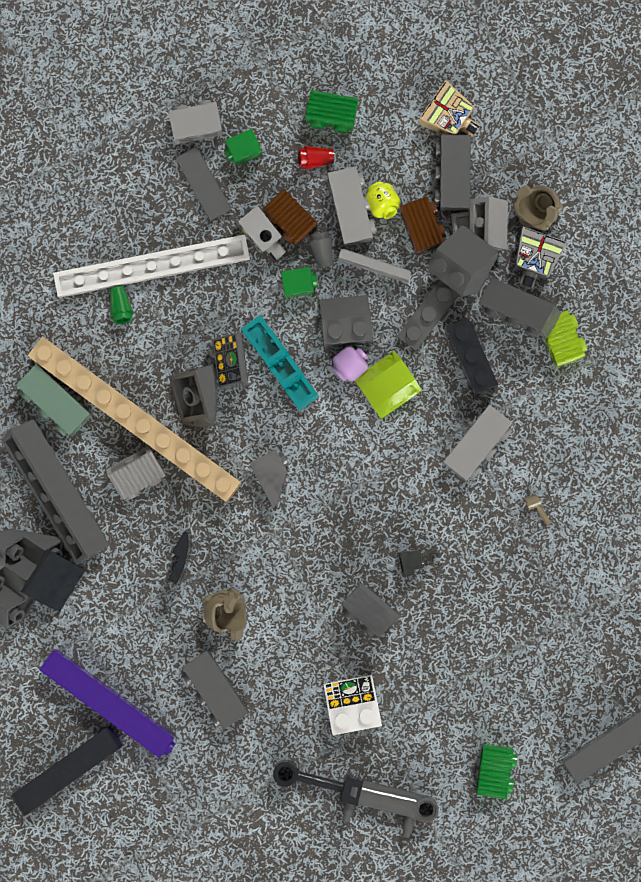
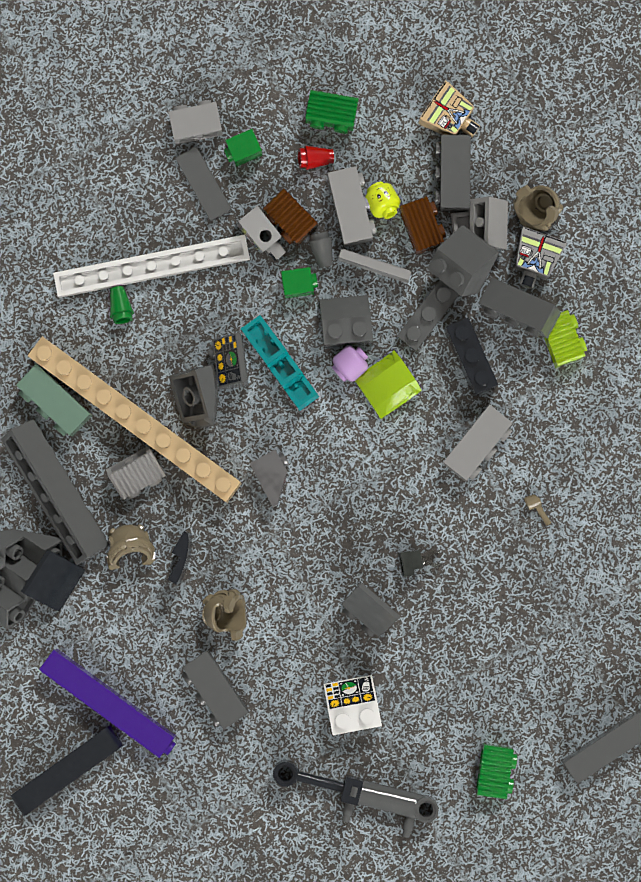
none -> dark tan helmet [106,524,155,570]

